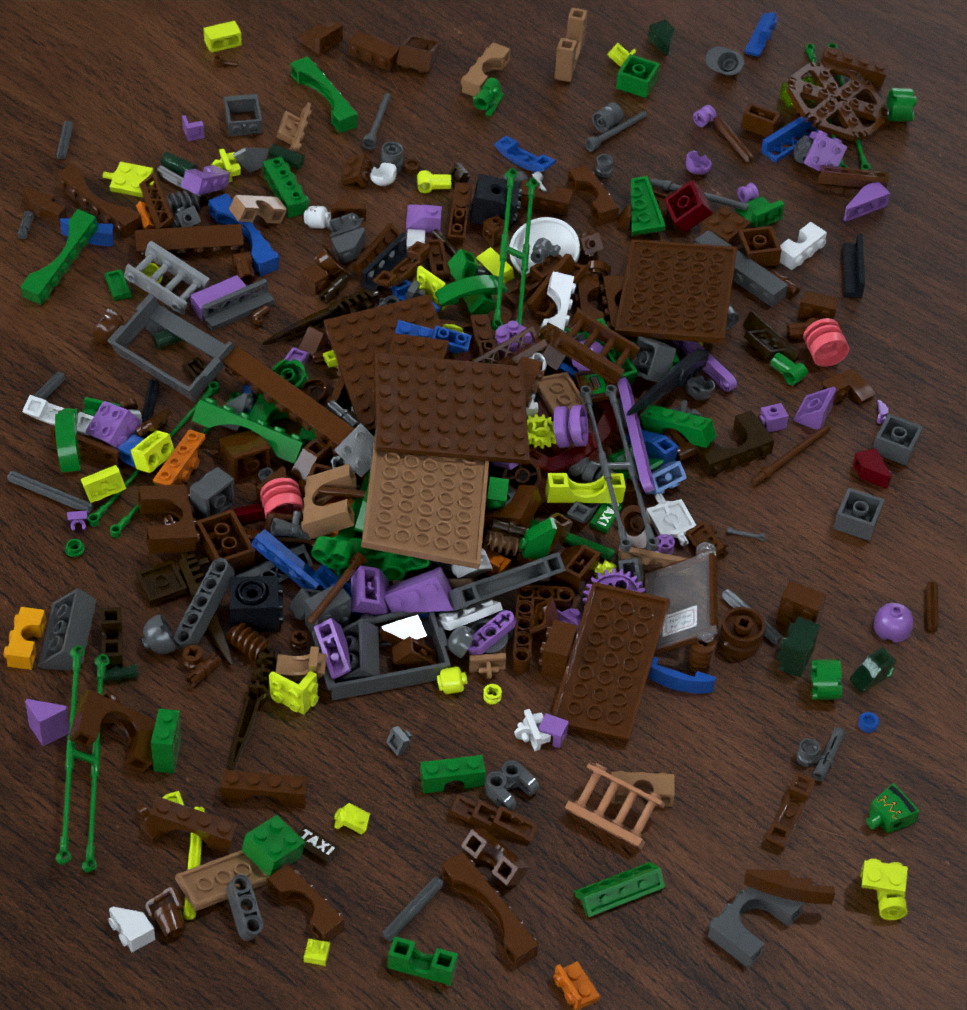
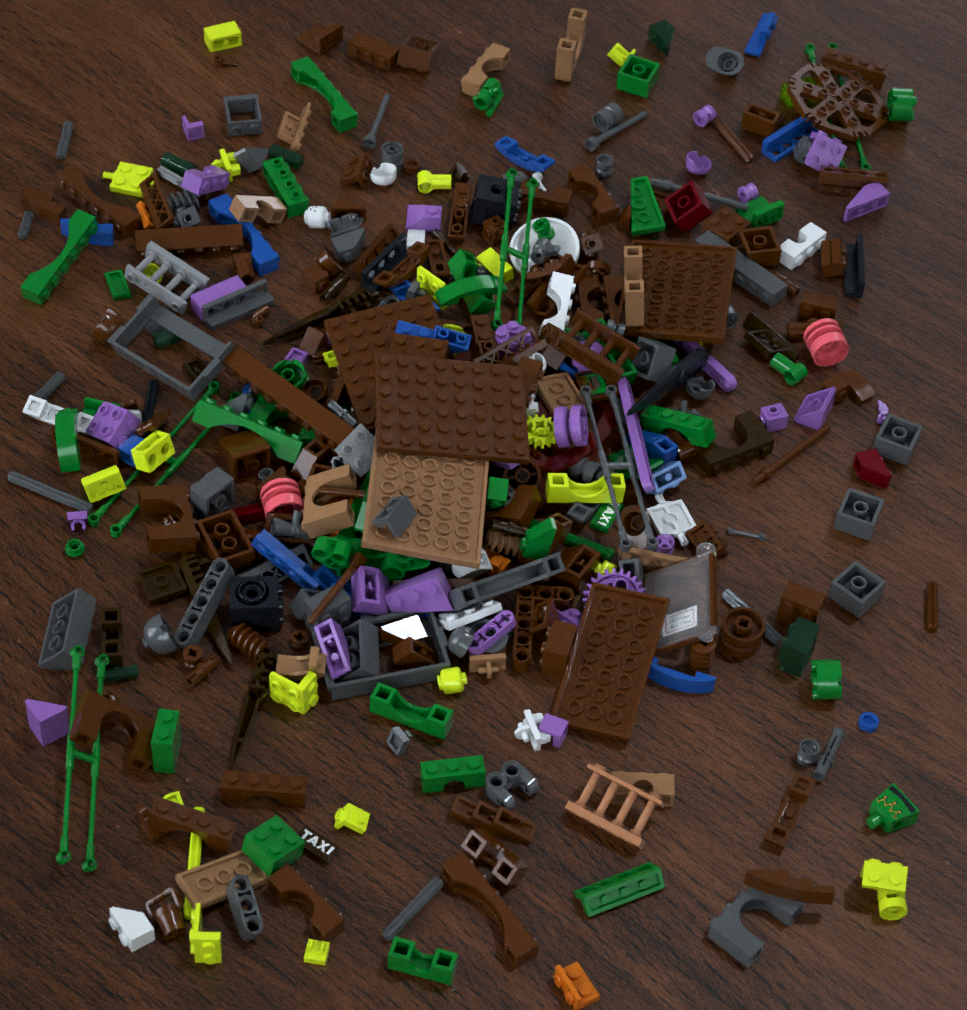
light orange arch [4,607,46,670] -> none
orange bracket [153,429,206,485] -> none
neon yellow bush [483,684,502,705] -> none
clear green slope [849,647,896,693] -> none
medium lavender cylinder [873,602,913,643] -> none
none -> neon yellow bracket [189,903,222,965]
none -> green arch [370,682,453,740]
none -> dark grey panel [372,495,417,538]
none -> reddish brown slope [527,259,565,279]
none -> green wheel [532,218,555,241]
none -> dark grey wheel [606,319,626,336]
none -> medium nougat arch [624,246,644,326]
none -> reddish brown brick [821,238,848,278]
none -> dark grey brick [828,561,886,618]

